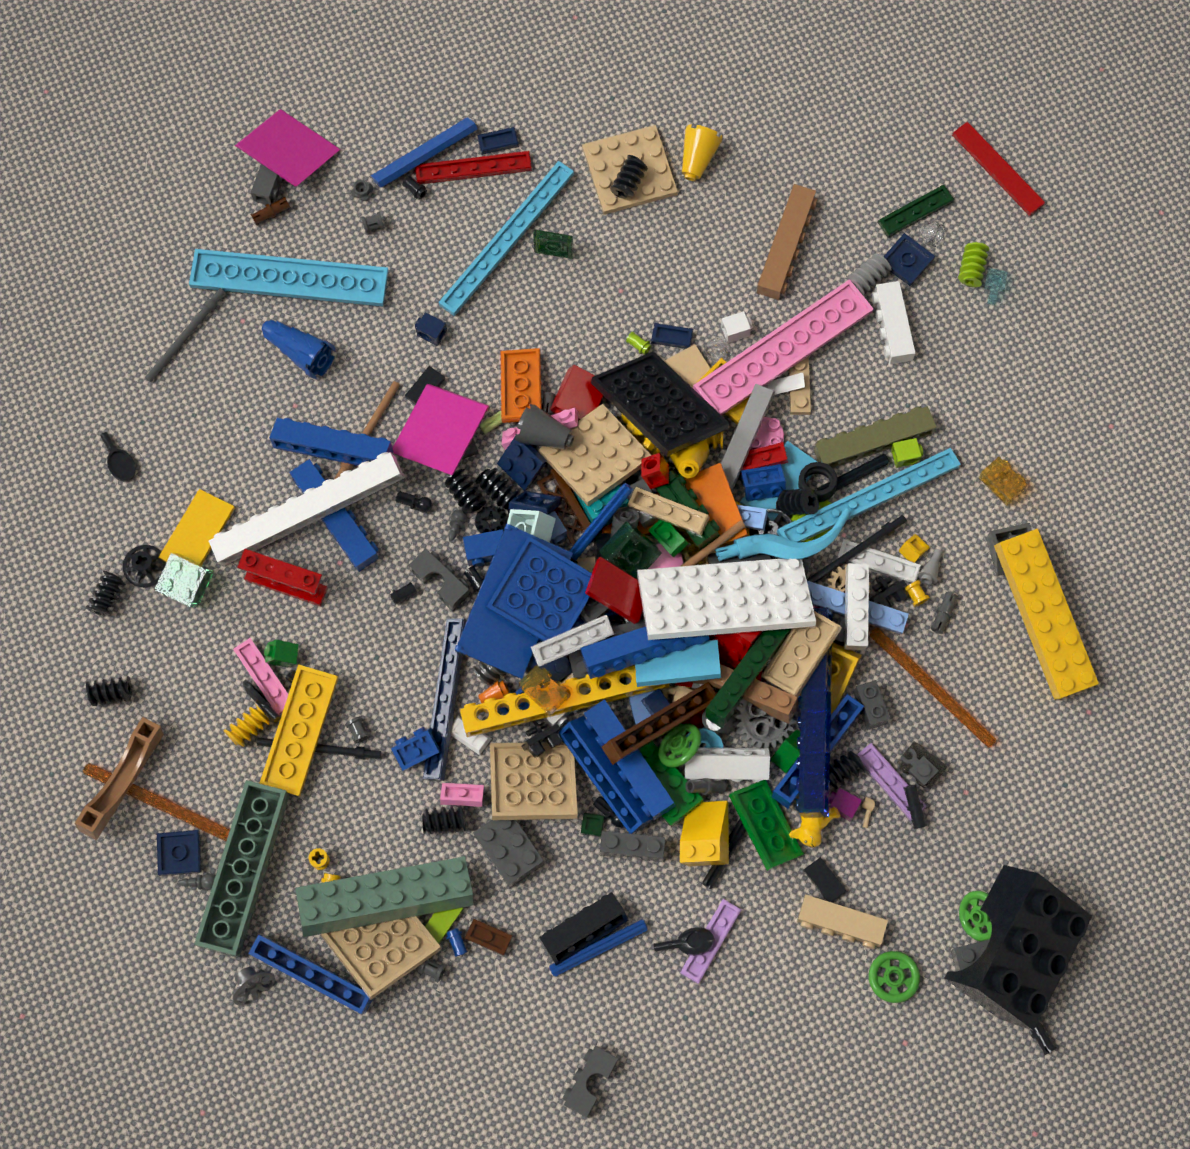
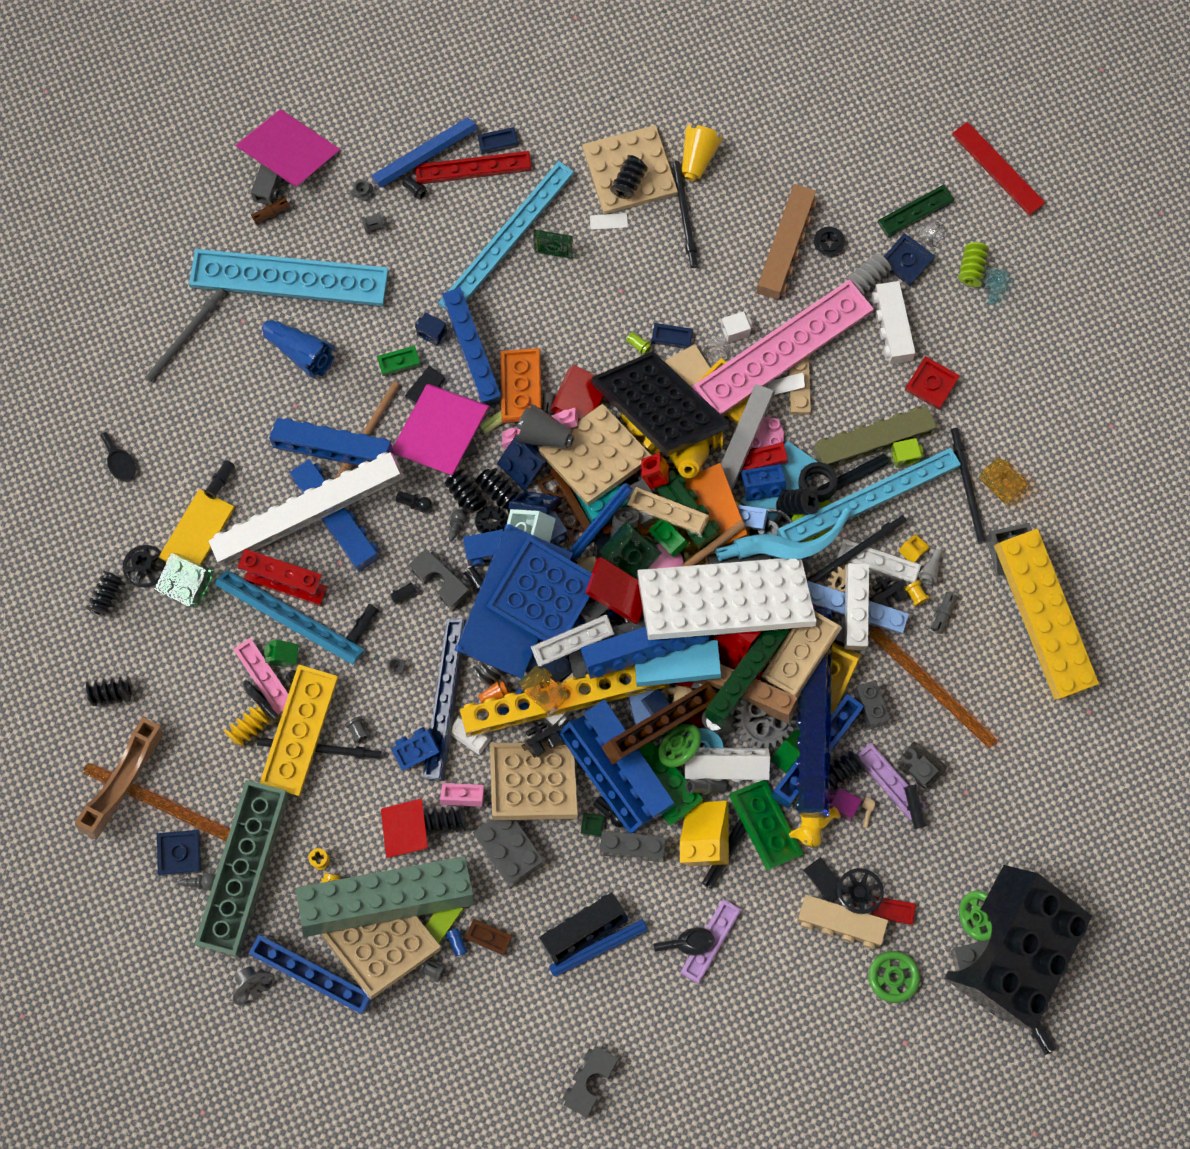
none -> black pin [204,460,235,499]
none -> dark azure plate [215,570,365,665]
none -> black pin [346,604,379,645]
none -> green plate [377,346,421,376]
none -> red sticker [381,798,428,858]
none -> dark grey hinge [387,658,404,675]
none -> blue brick [442,287,501,406]
none -> white sticker [590,213,628,230]
none -> black bar [672,161,698,268]
none -> black gear [813,227,845,257]
none -> black wheel [837,868,884,914]
none -> red tile [871,896,916,926]
none -> red plate [905,356,960,410]
none -> black bar [951,428,986,544]

